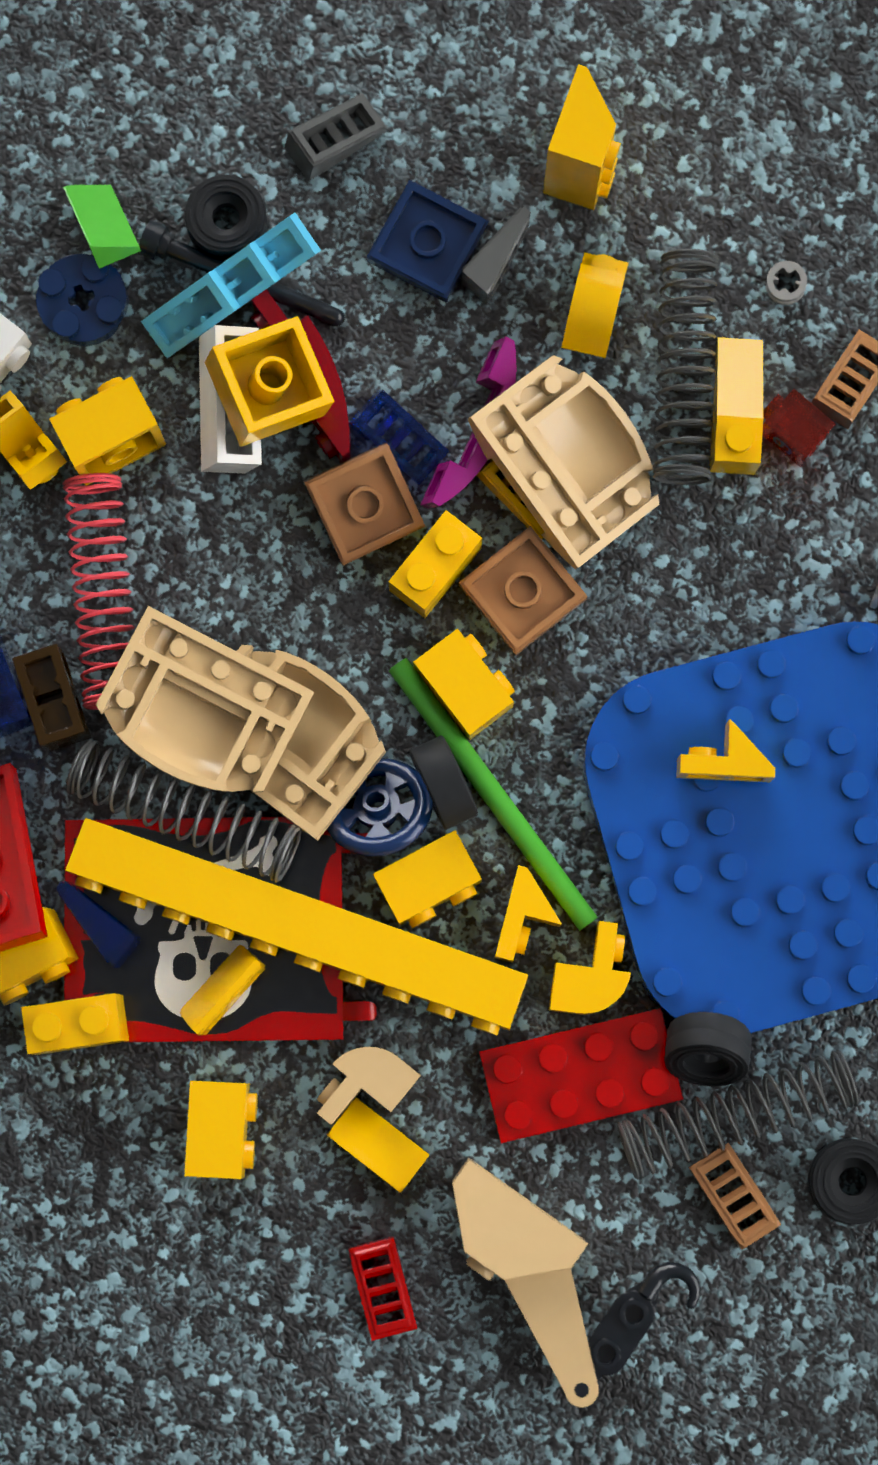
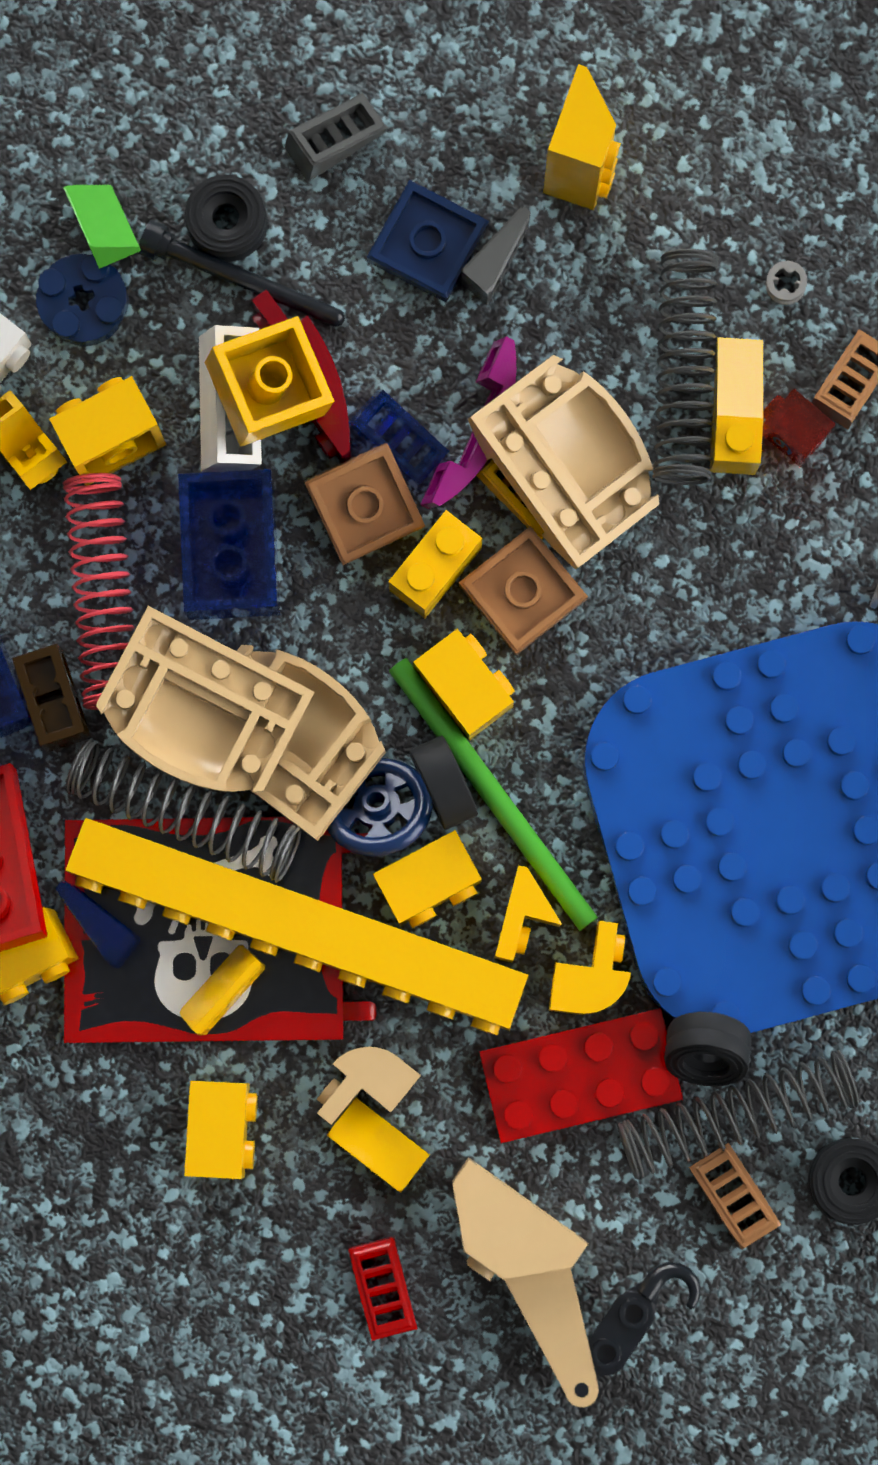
yellow brick [21,993,129,1055] -> none
medium azure slope [141,213,321,358] -> none
yellow brick [561,252,628,358] -> none
yellow slope [676,719,775,783] -> none
none -> clear blue brick [178,469,280,620]

